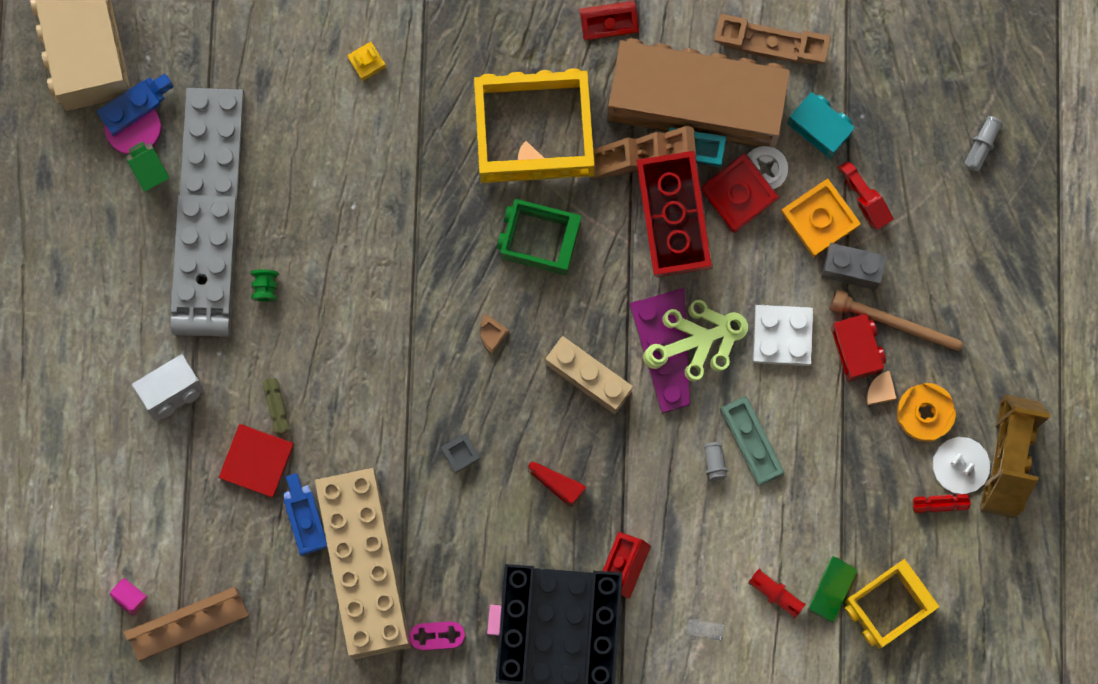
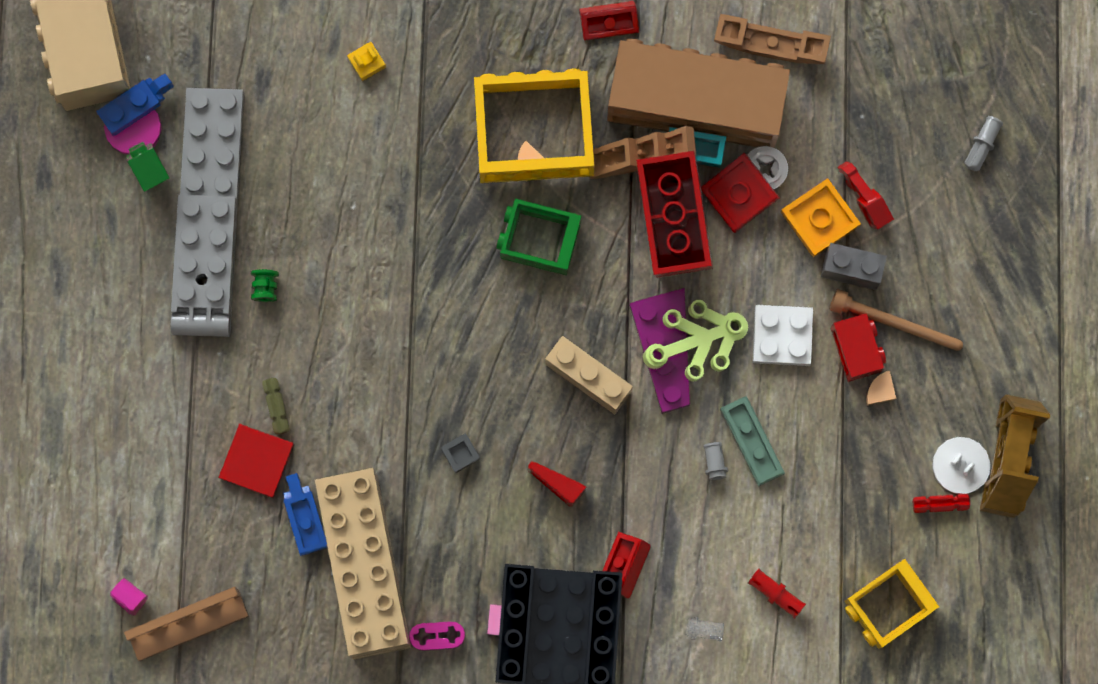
brick [132,354,205,421] -> none
medium nougat tile [480,314,509,354] -> none
teal brick [787,92,855,160] -> none
green slope [807,556,857,623] -> none
light orange plate [897,383,956,442] -> none

